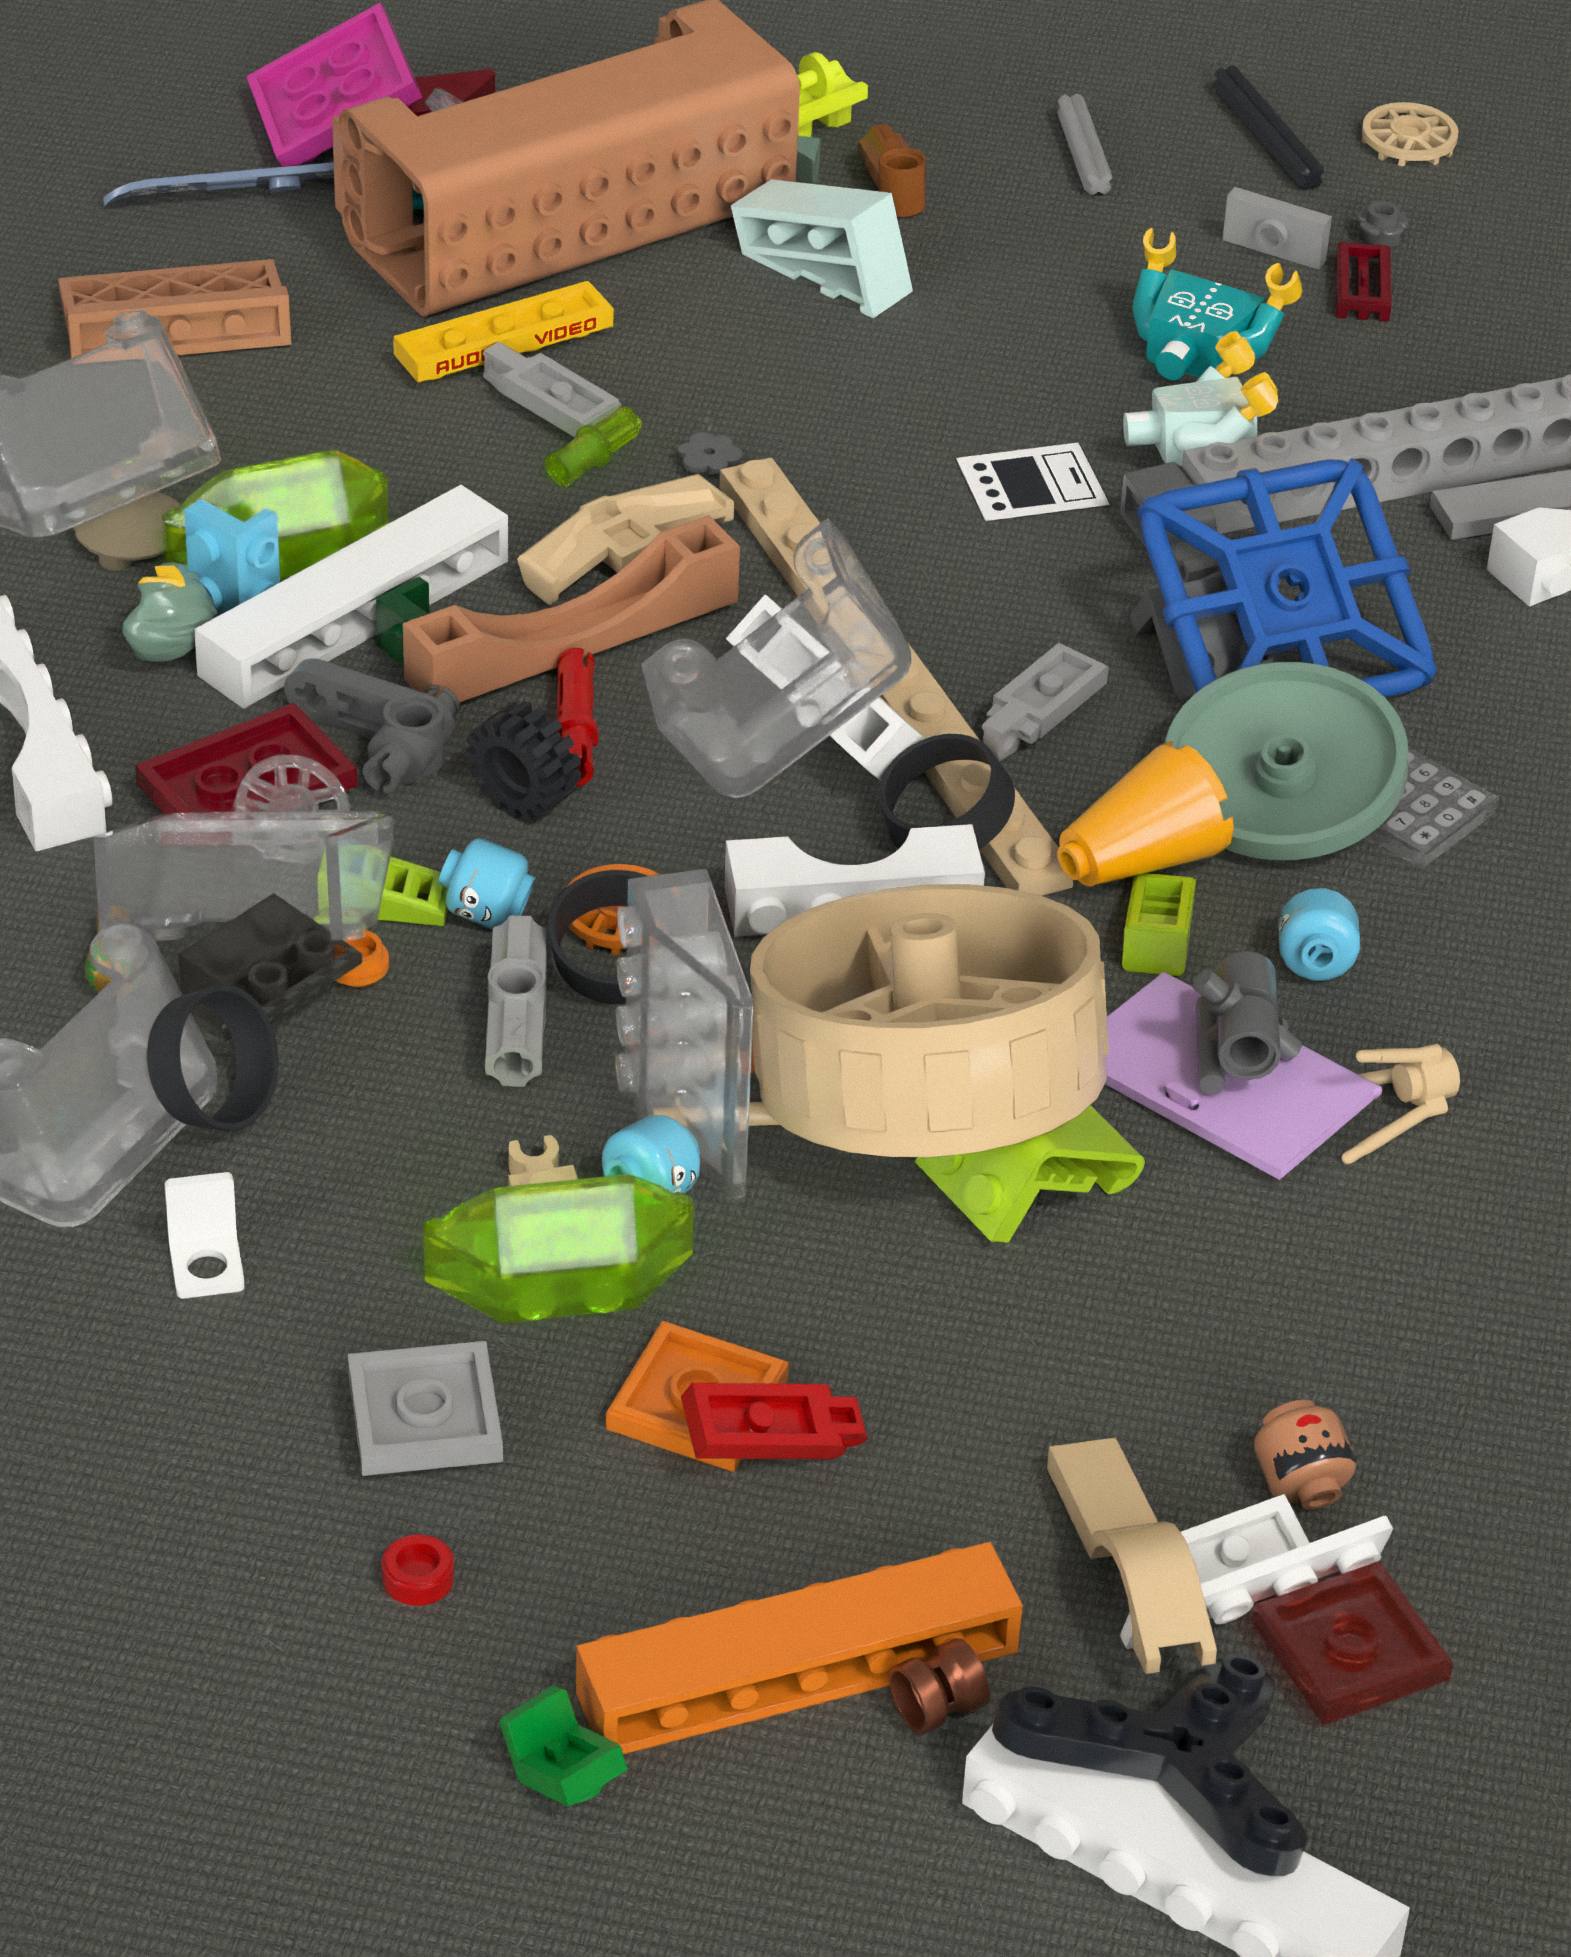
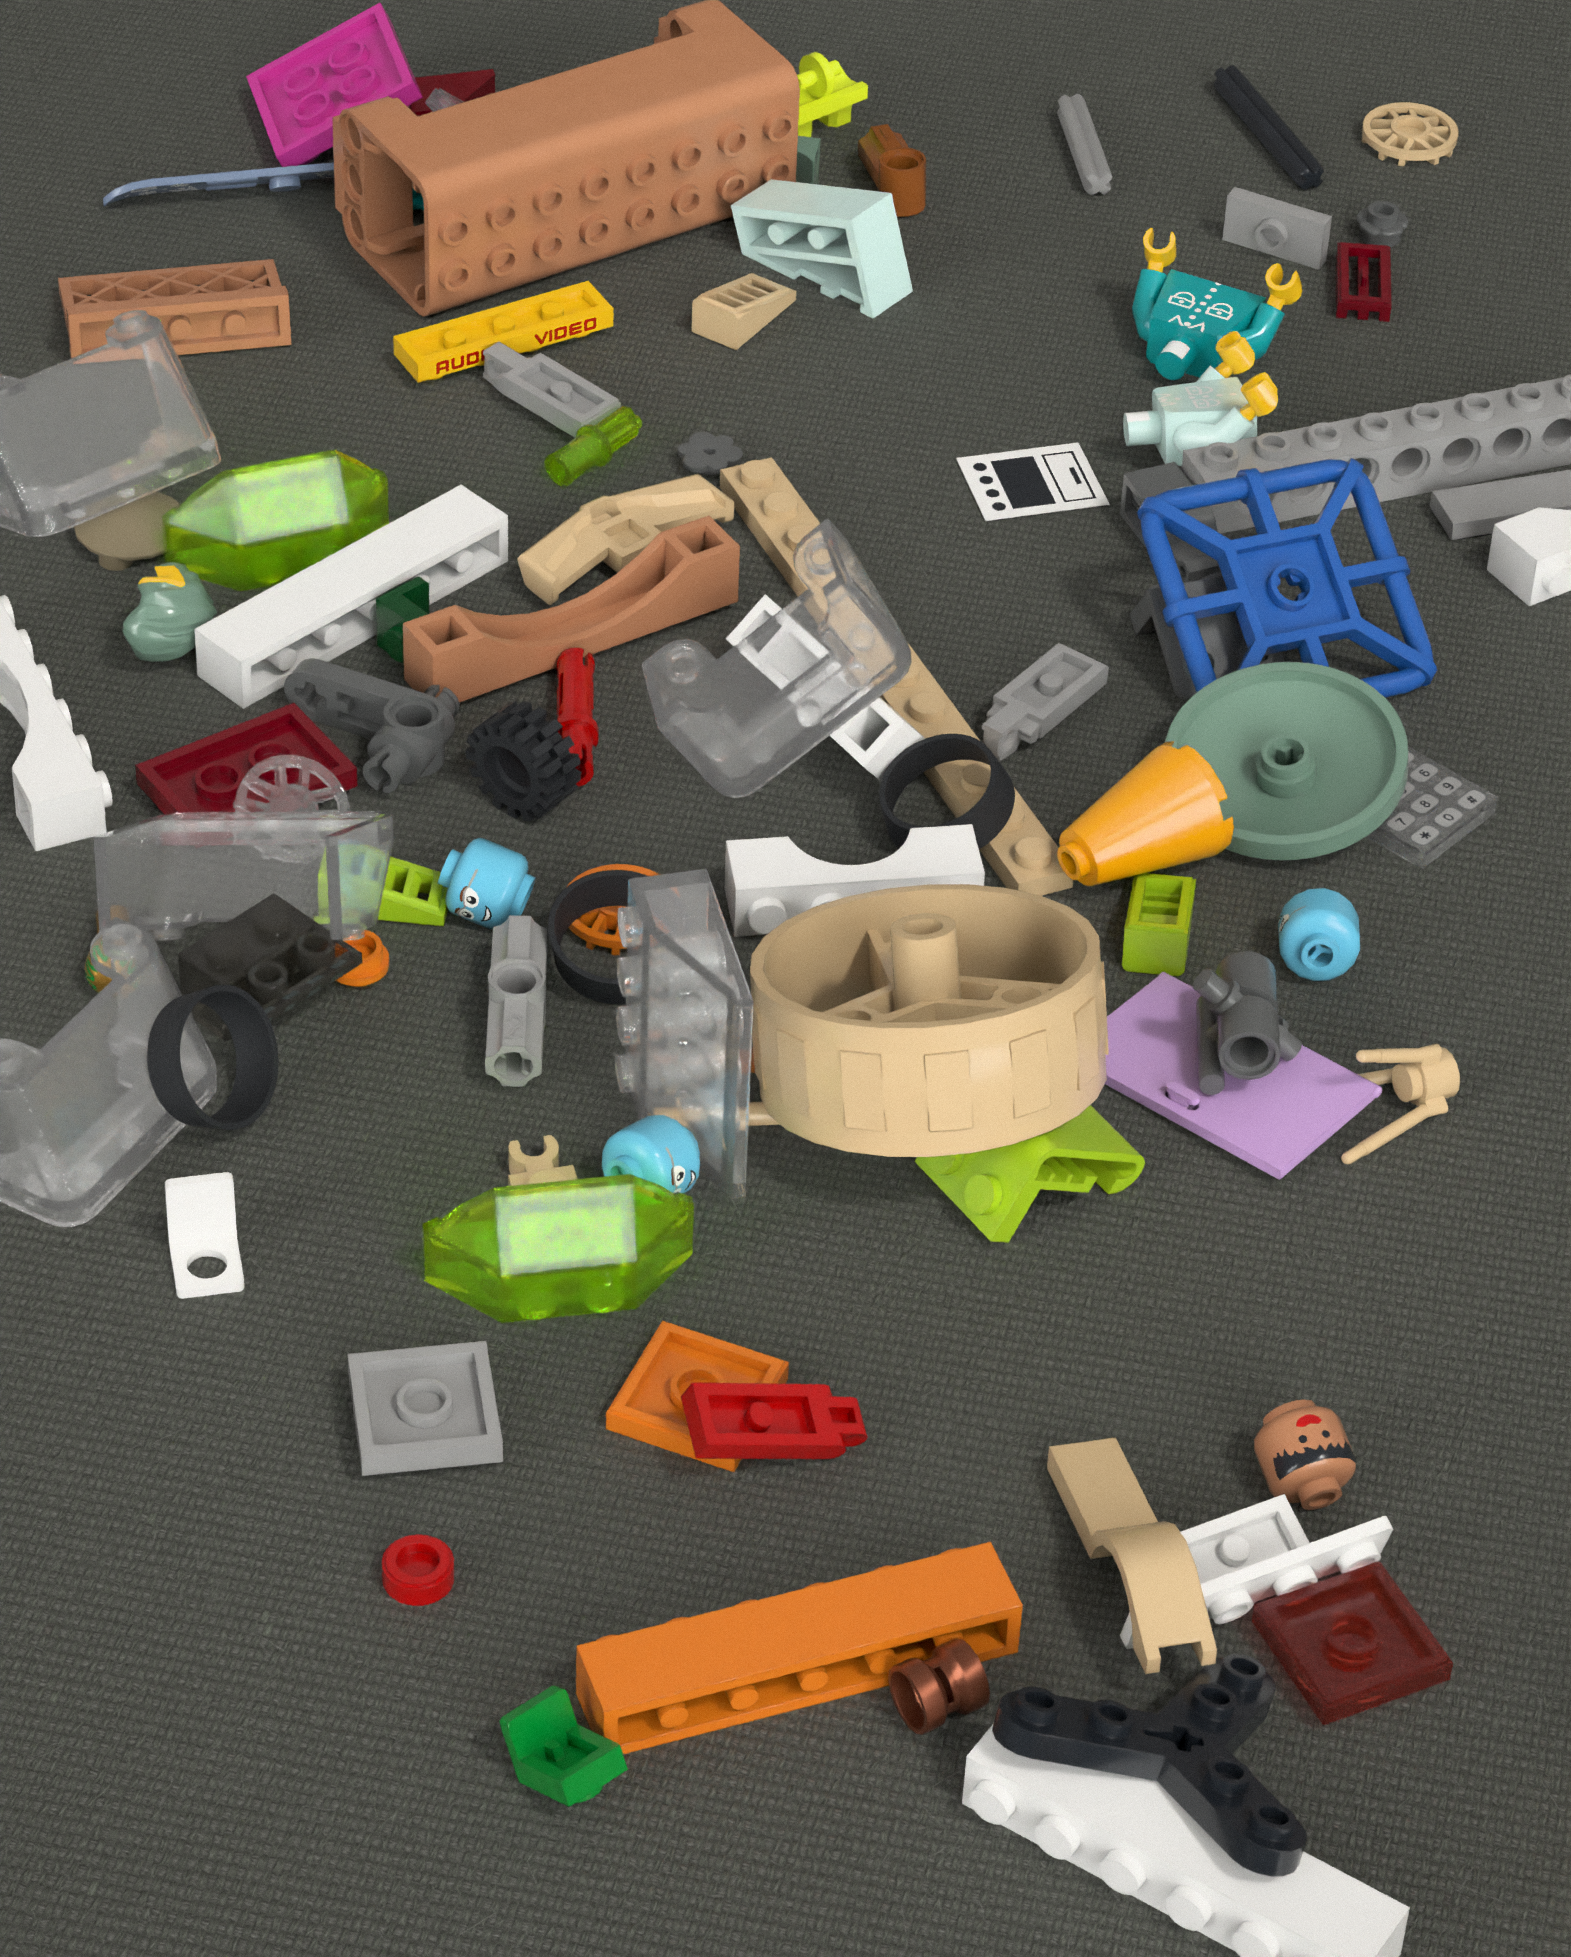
medium azure bracket [184,499,280,617] -> none
none -> tan slope [692,273,797,350]

